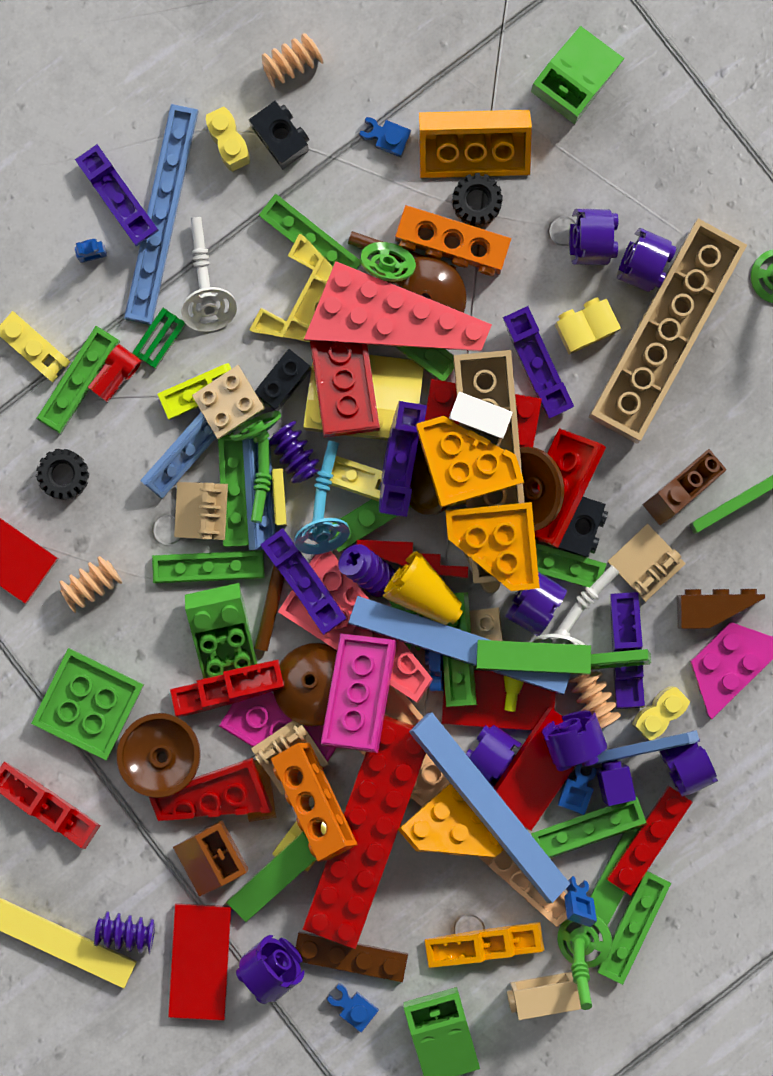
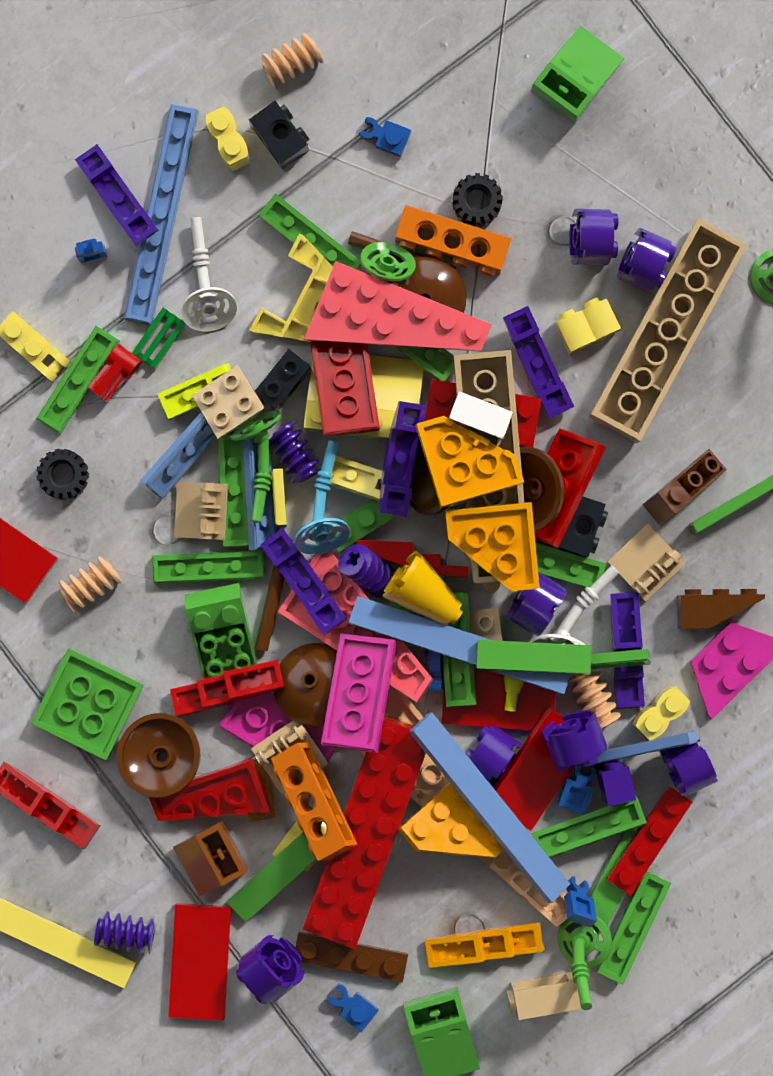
light orange slope [419,110,532,178] -> none

